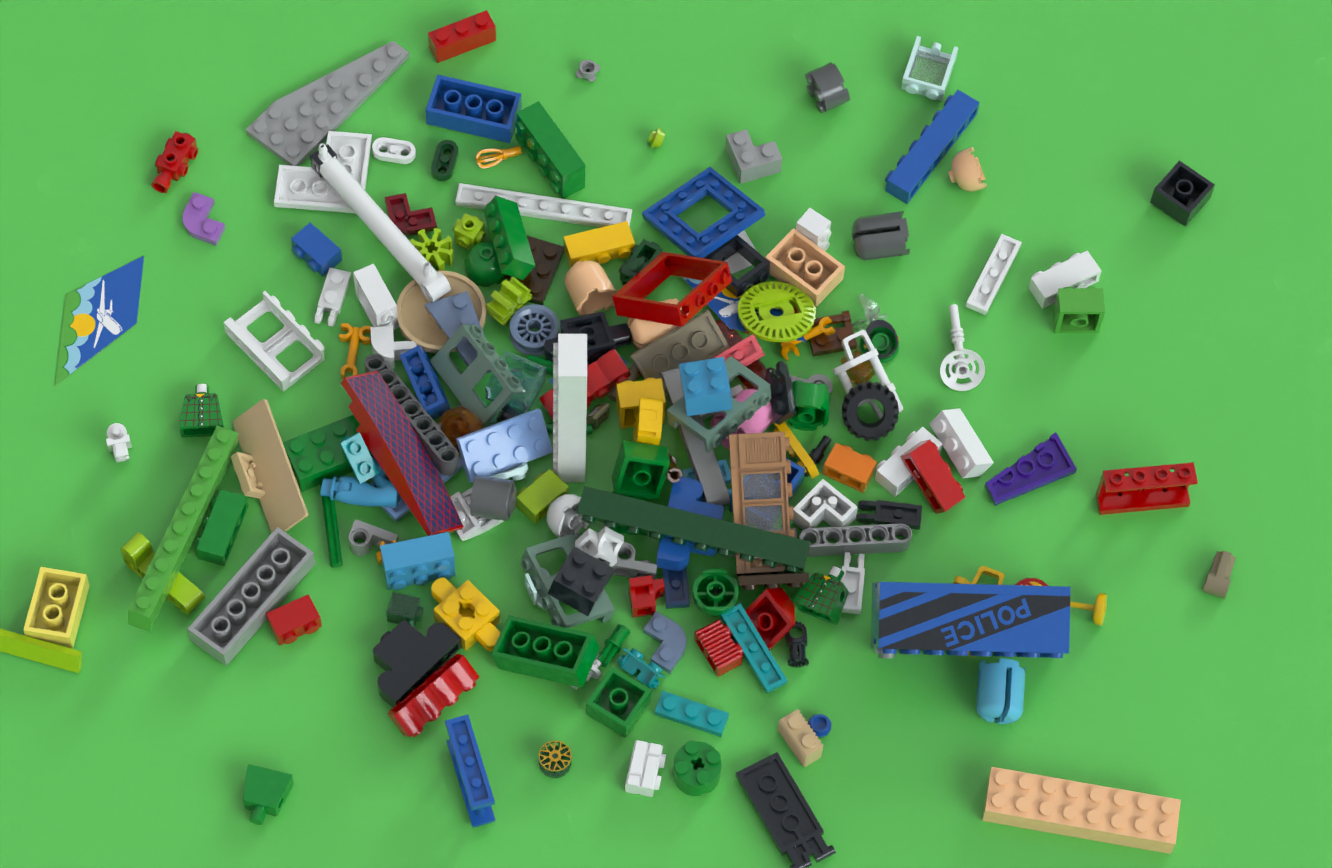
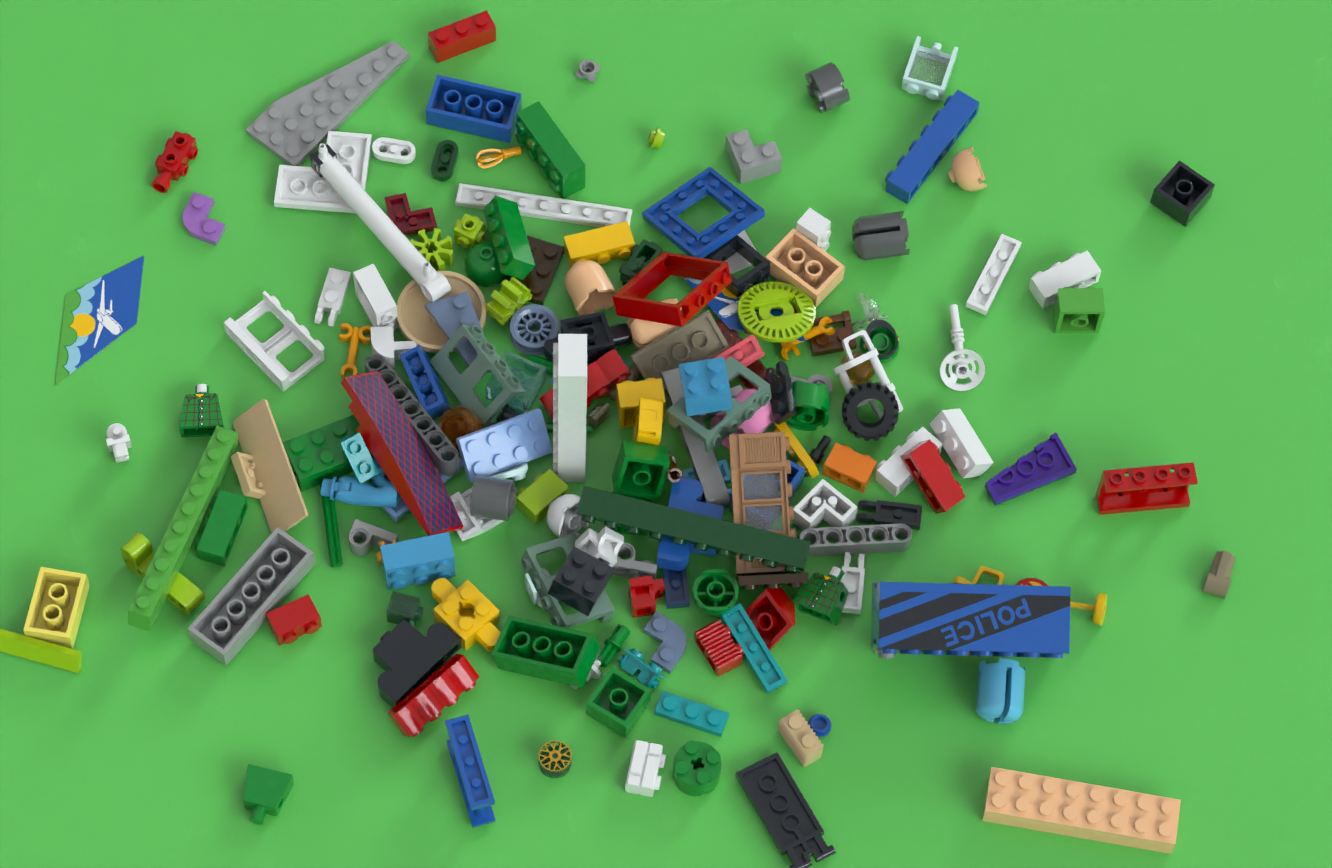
blue brick [291,222,342,276] -> none
black connector [785,621,809,668] -> none

